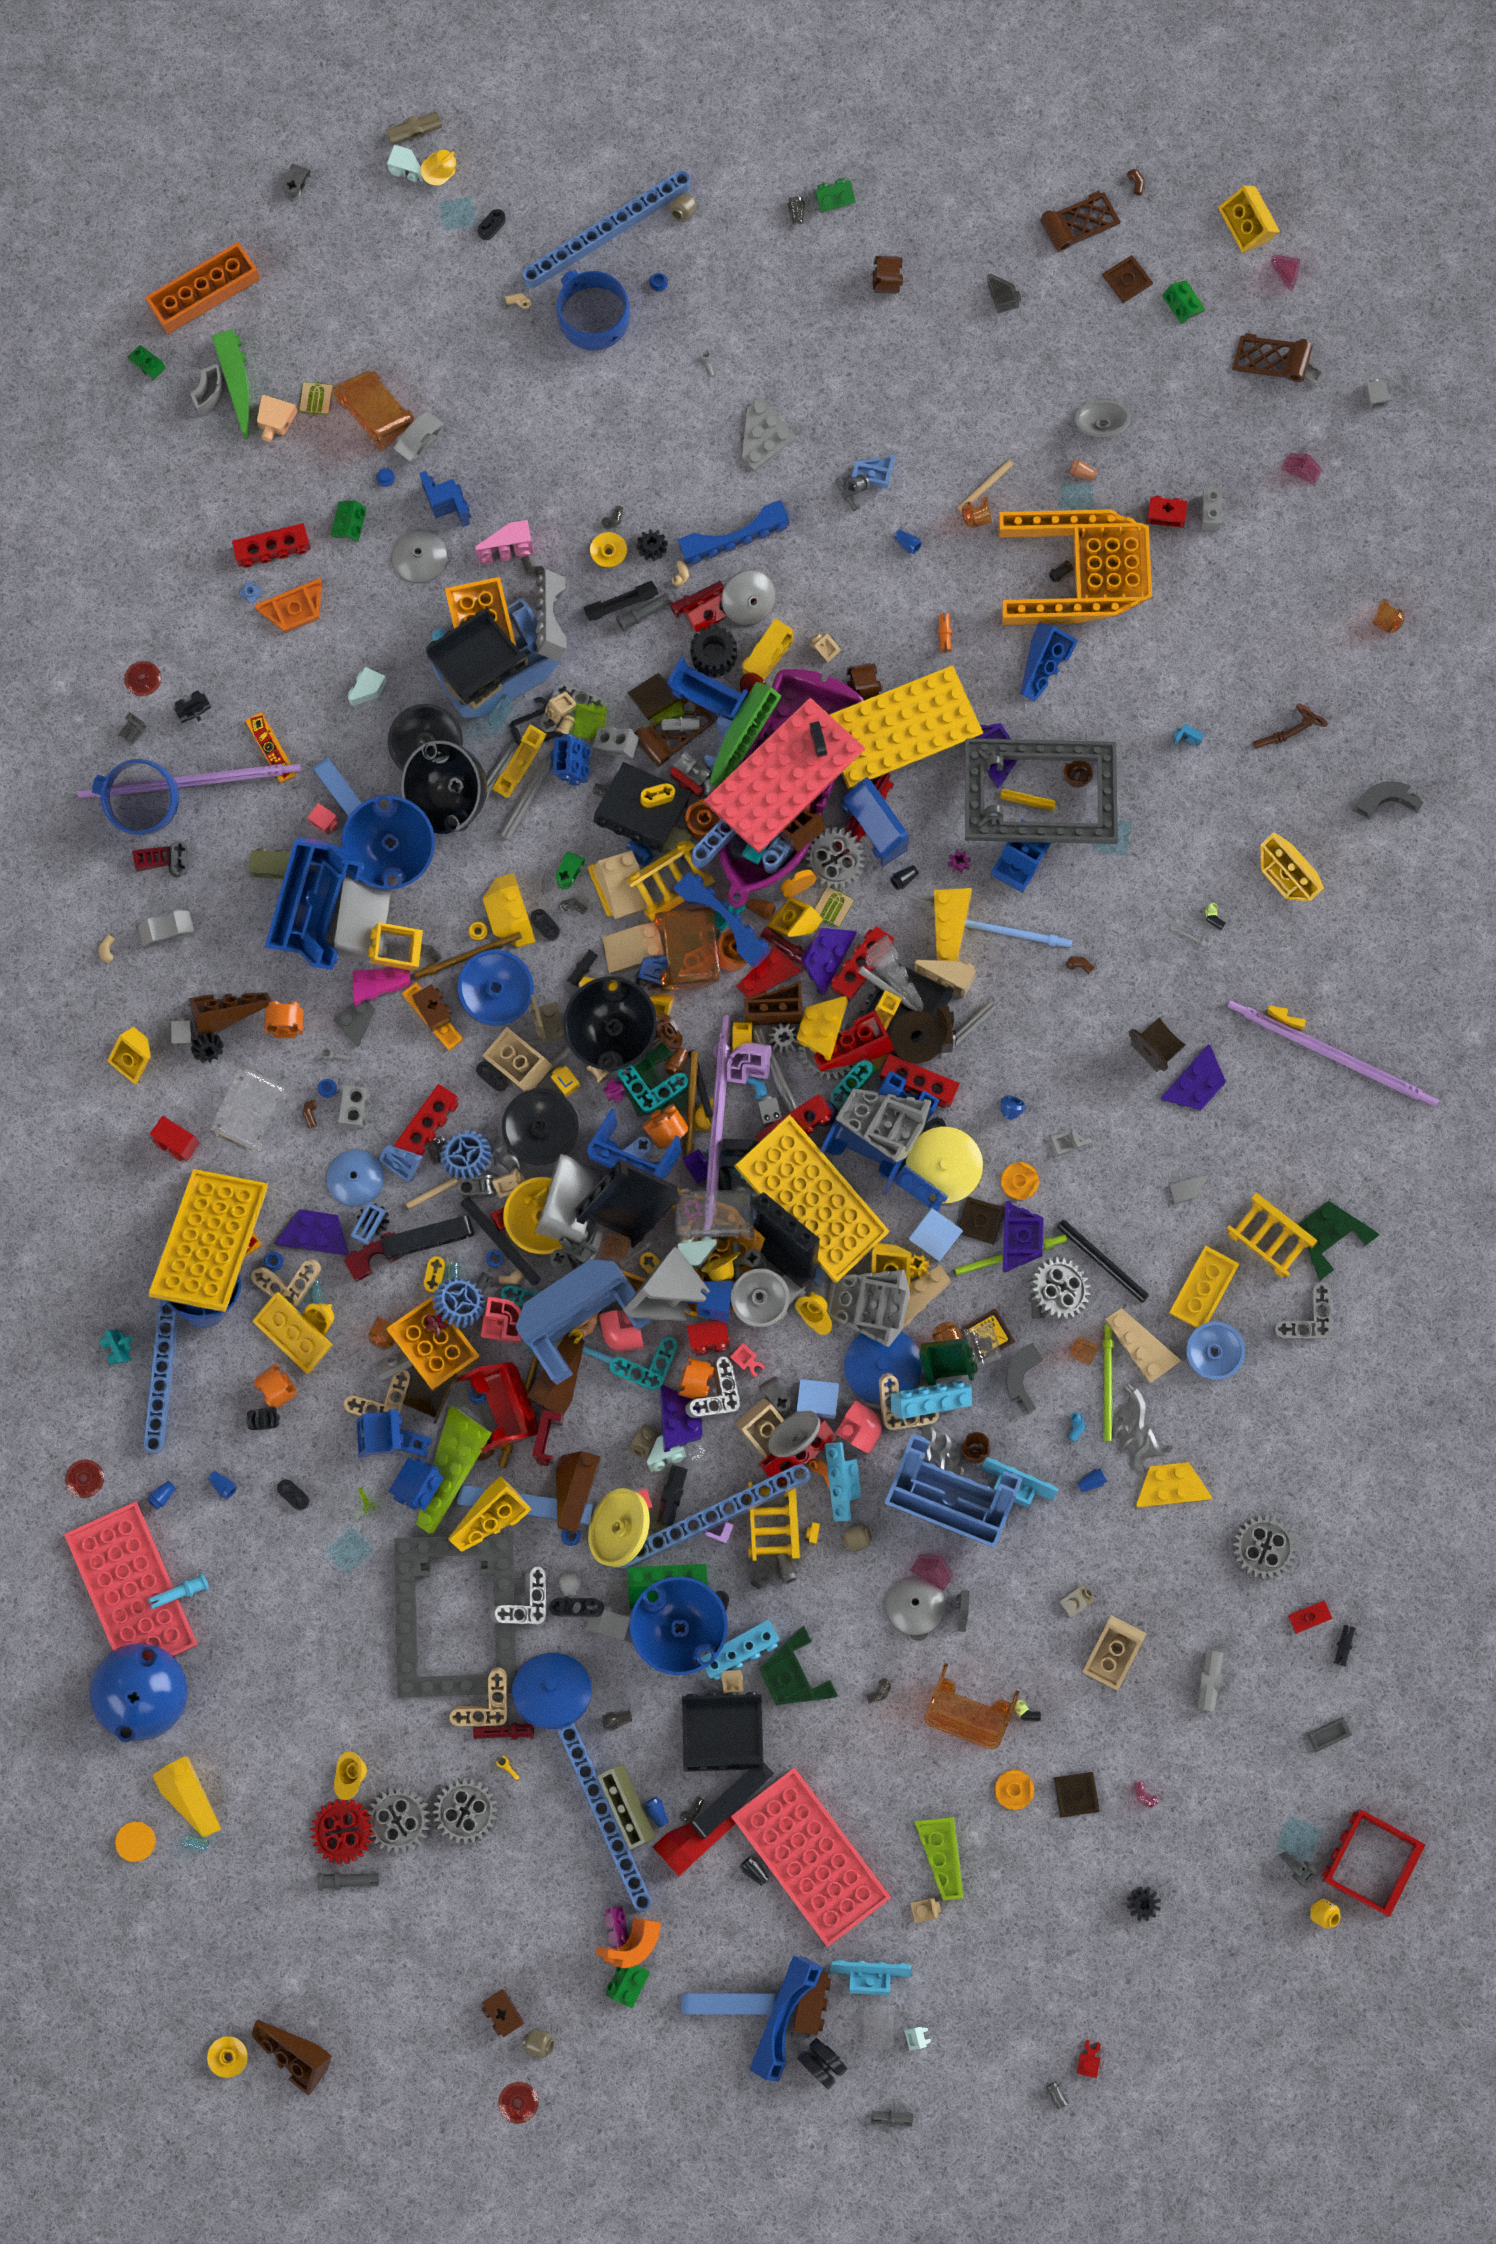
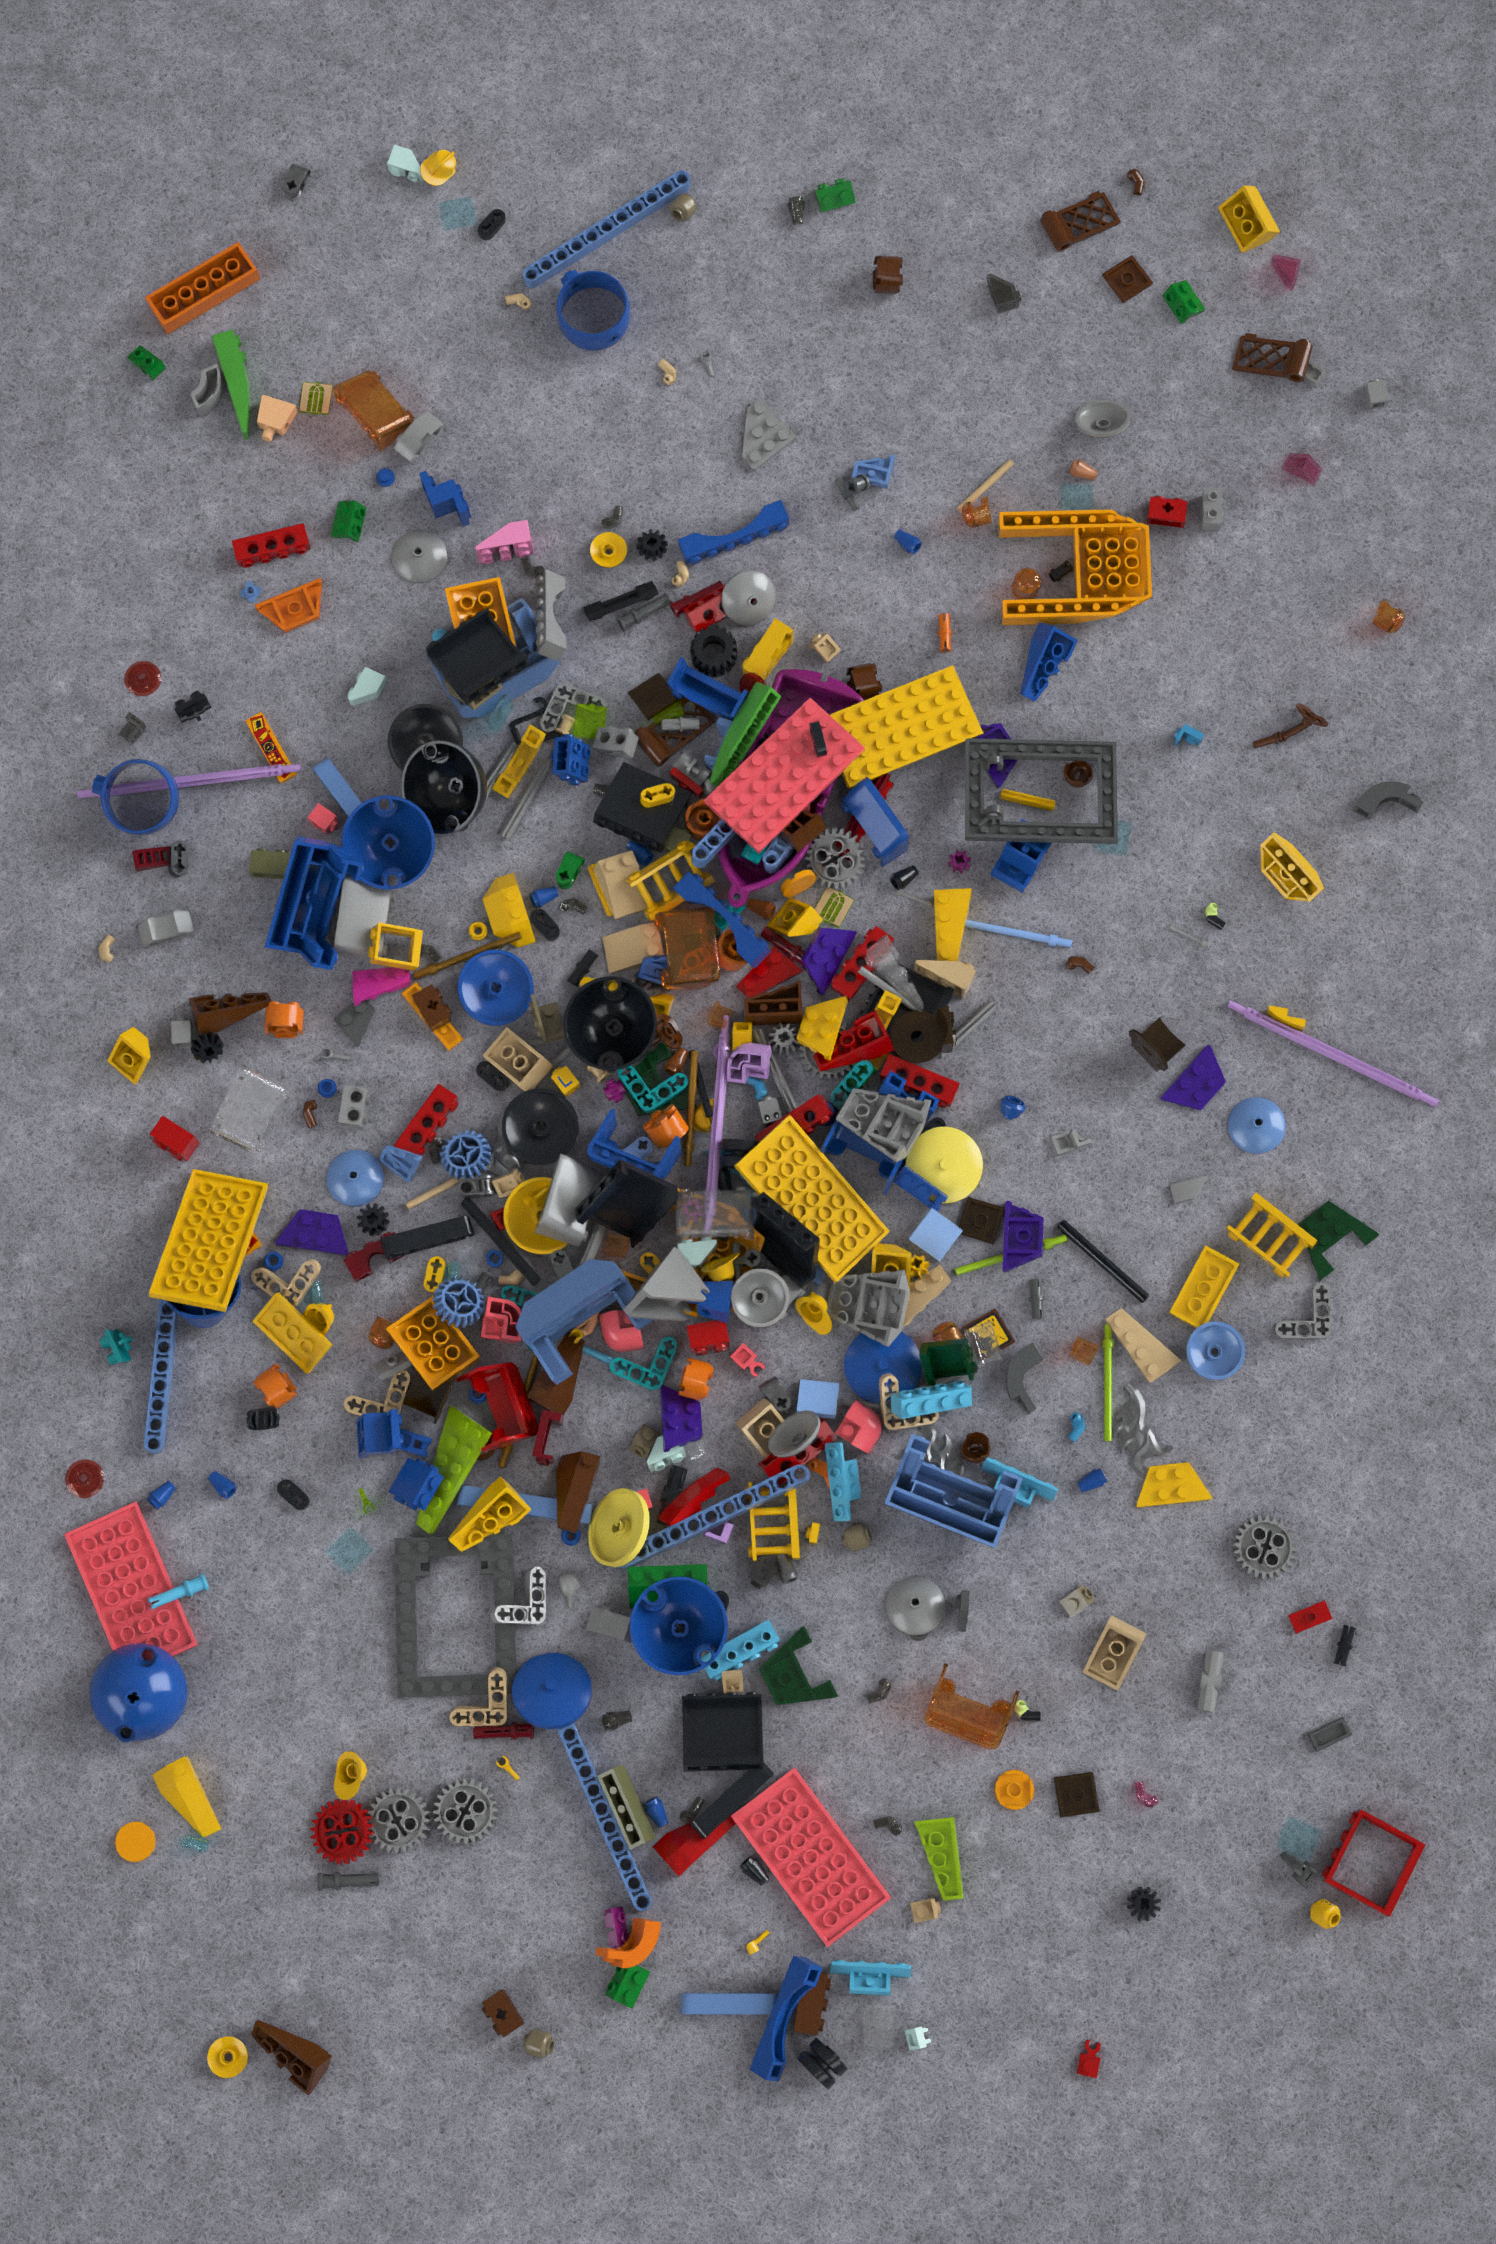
medium blue tile [350,1202,386,1246] -> none
dark tan piece [386,111,442,145] -> none
dark red plant [425,1313,448,1336] -> none
clear red dish [498,2082,539,2124] -> none
tan bracket [545,692,577,724] -> none
black beam [549,1598,604,1617] -> none
dark grey piece [559,1237,597,1265] -> none
blue plate [650,273,668,291] -> none
dark purple panel [683,1149,708,1184] -> none
light grey beam [686,1357,740,1418] -> none
dark grey pin [871,2110,913,2127] -> none
clear pink slope [910,1554,953,1591] -> none
light orange tile [1001,1162,1039,1200] -> none
light grey gear [1029,1257,1090,1321] -> none
dark grey pin [1046,2081,1069,2110] -> none
none -> blue cone [529,886,559,908]
none -> tan arm [658,359,676,385]
none -> red slope [659,1467,730,1526]
none -> clear orange panel [707,1000,734,1030]
none -> yellow hand [746,1930,770,1955]
none -> clear smoke arm [873,1816,902,1836]
none -> clear orange helmet [1012,568,1041,600]
none -> medium blue dish [1228,1097,1286,1154]

